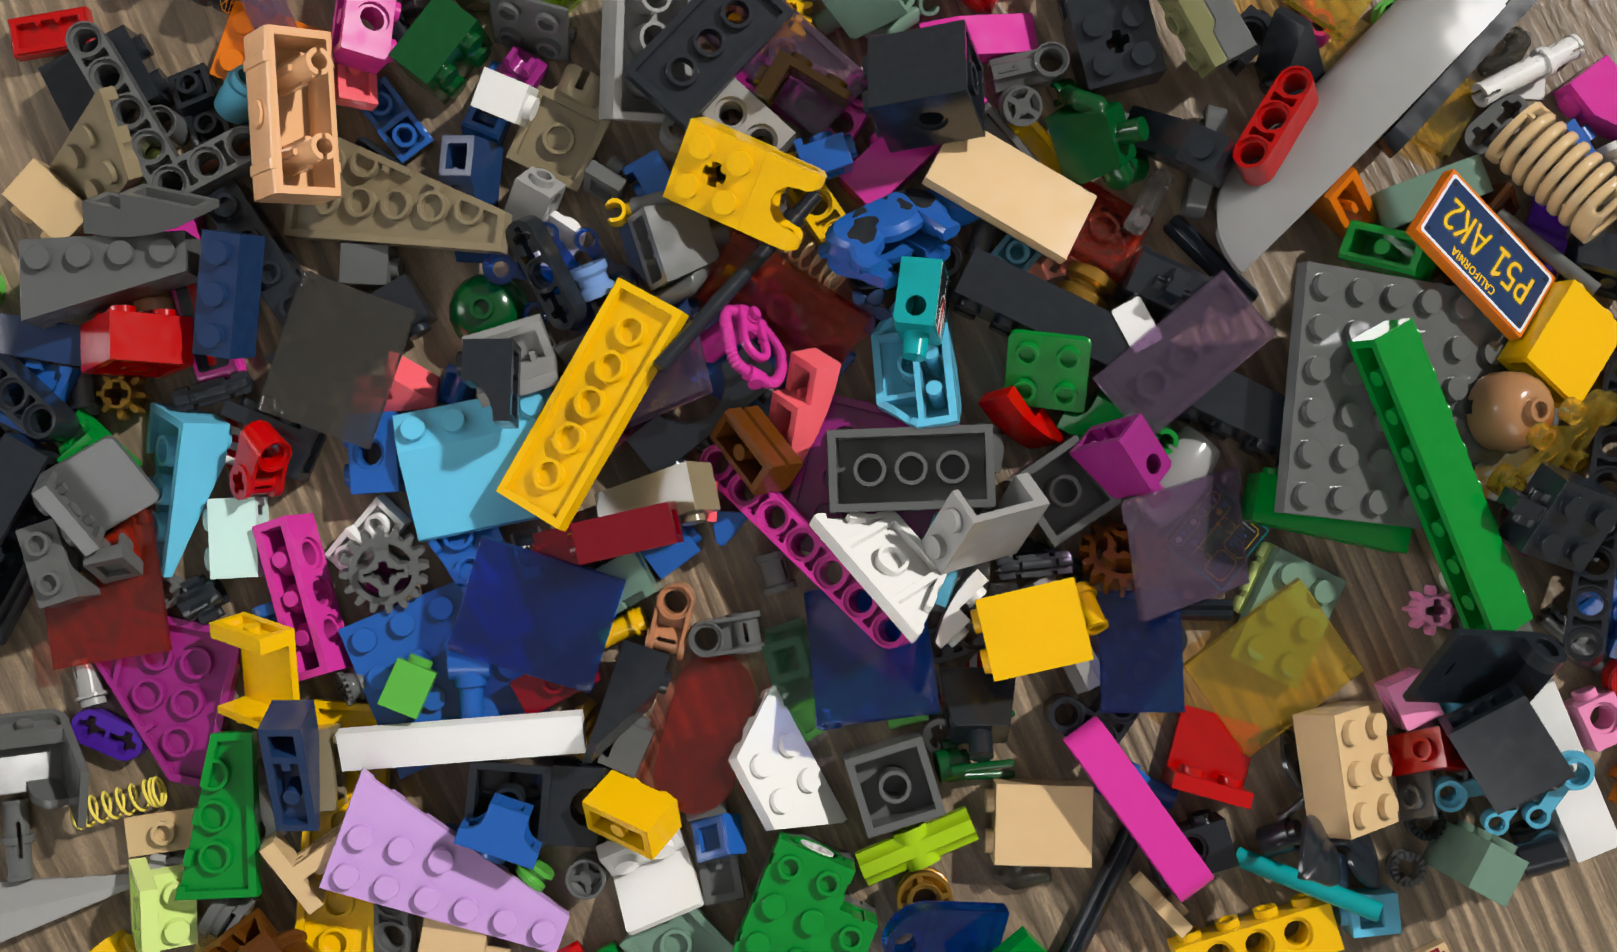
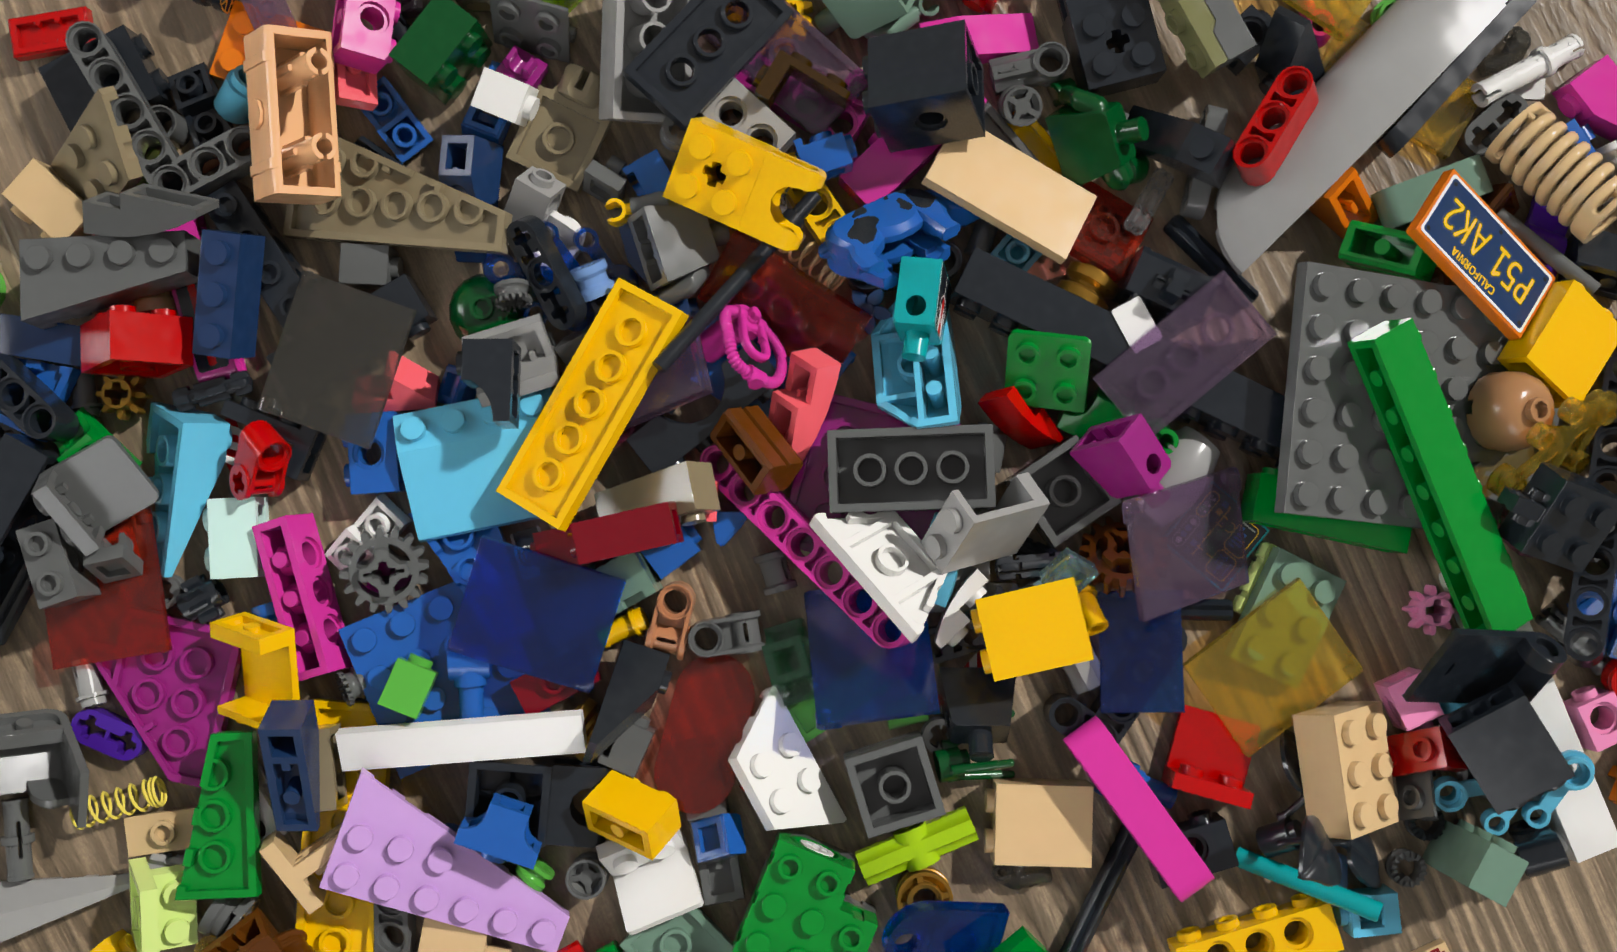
tan plate [1128,870,1193,938] -> none
none -> dark grey bush [494,278,533,312]
none -> clear light blue plate [1038,547,1099,593]

